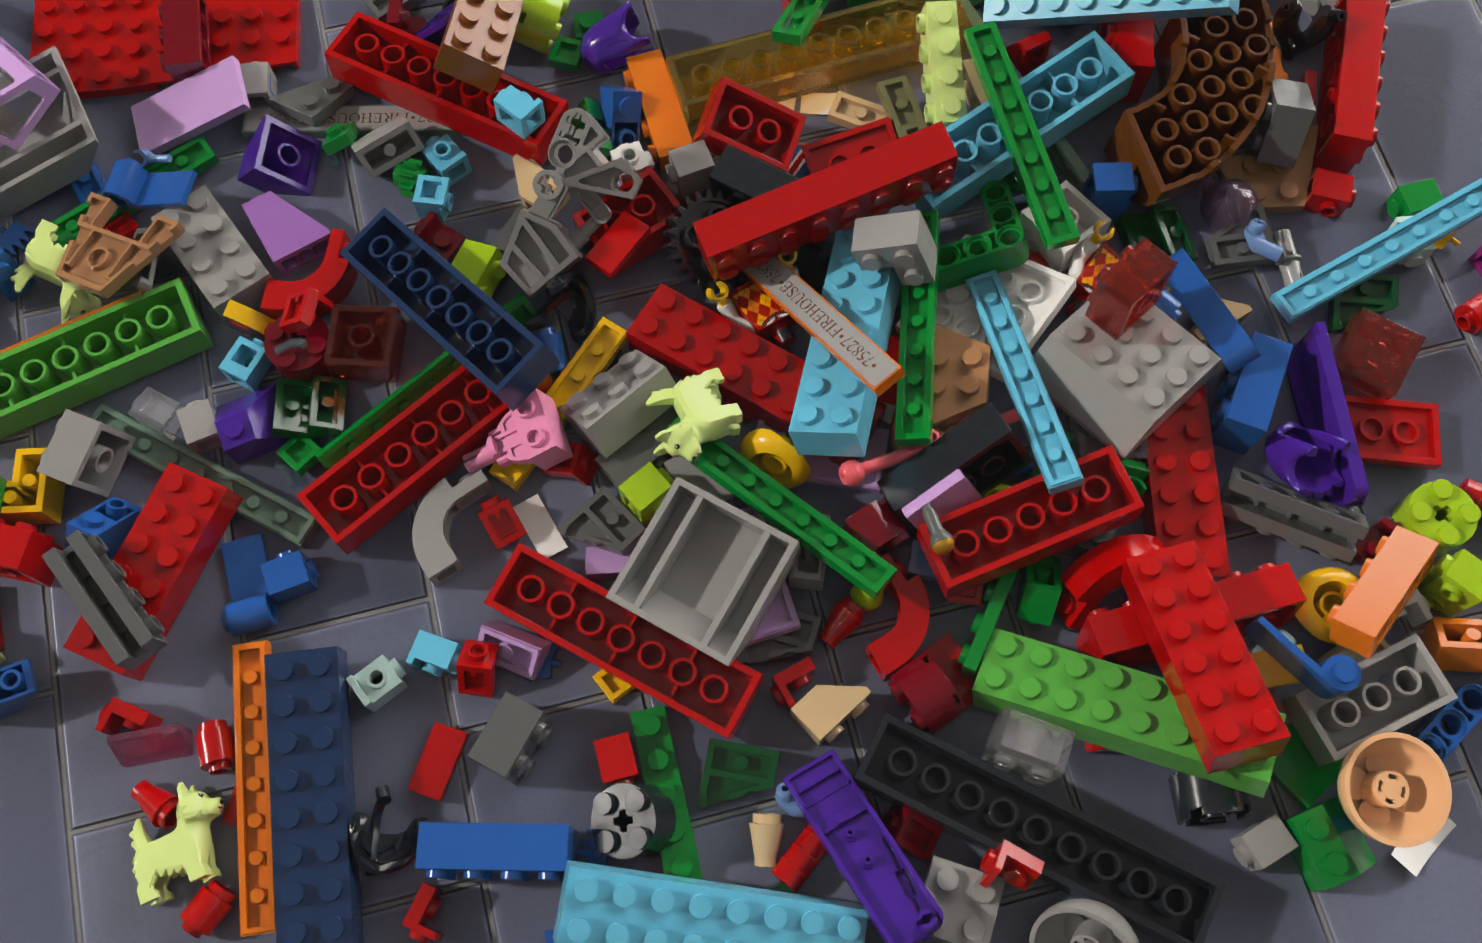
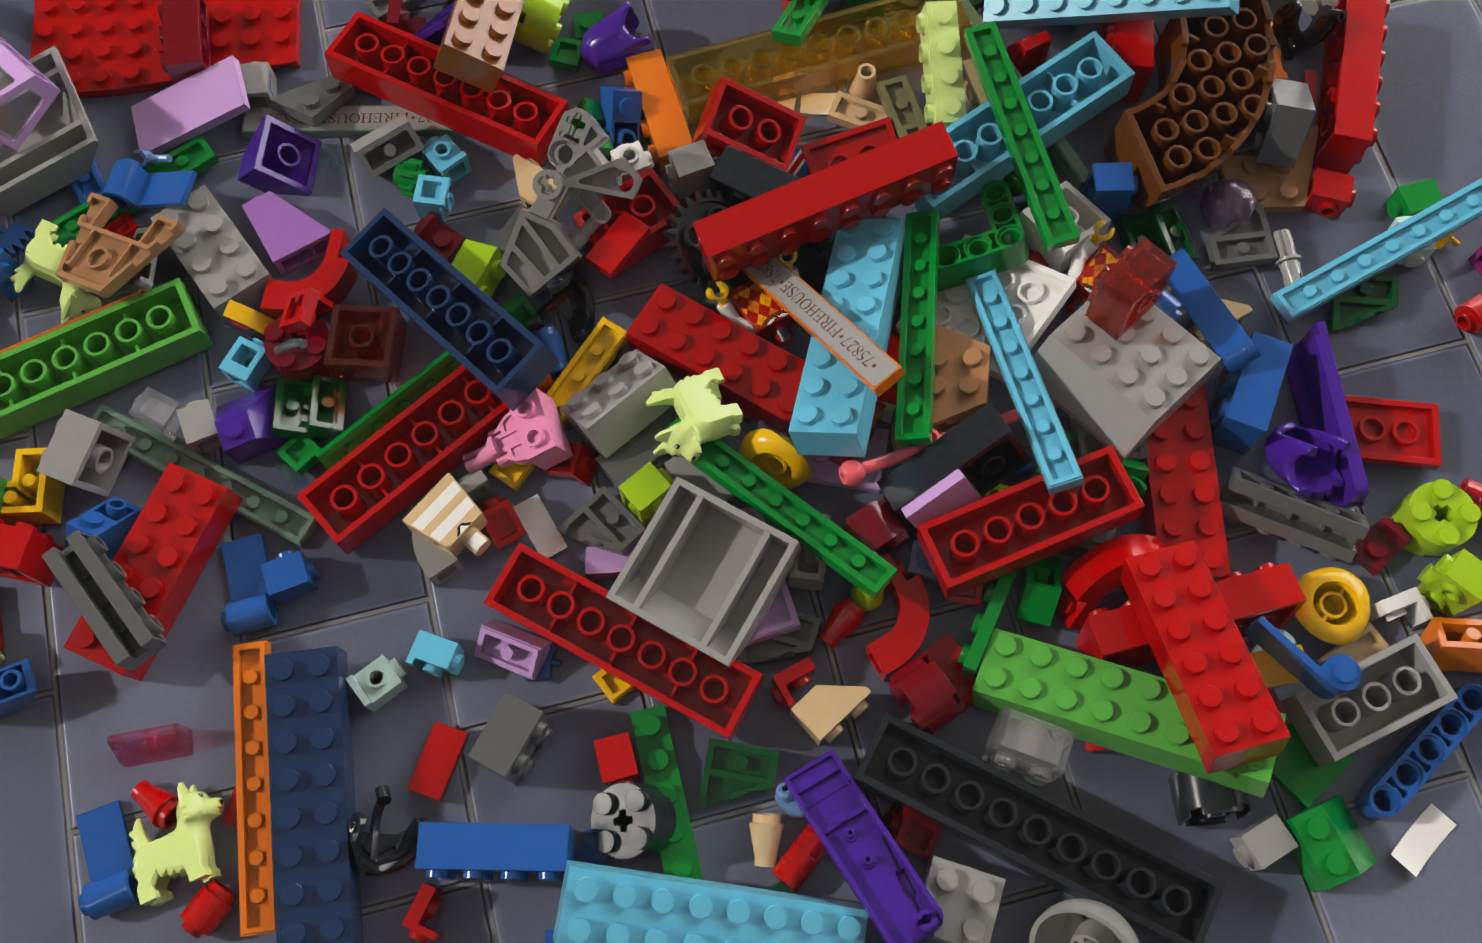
red bracket [95,697,164,737] -> none
red brick [195,719,235,776] -> none
green plate [321,121,360,156] -> none
red bracket [456,640,499,698] -> none
medium azure brick [493,85,546,140] -> none
light grey brick [851,210,938,286] -> none
dark grey piece [921,503,955,555] -> none
red bracket [979,839,1045,891] -> none
medium blue arm [1243,218,1284,262] -> none
orange brick [1326,525,1439,659] -> none
clear red brick [1333,308,1426,399] -> none
light nougat piece [1337,732,1452,848] -> none
none -> blue door [76,800,140,920]
none -> tan torso [402,473,491,557]
none -> tan cone [849,63,878,102]

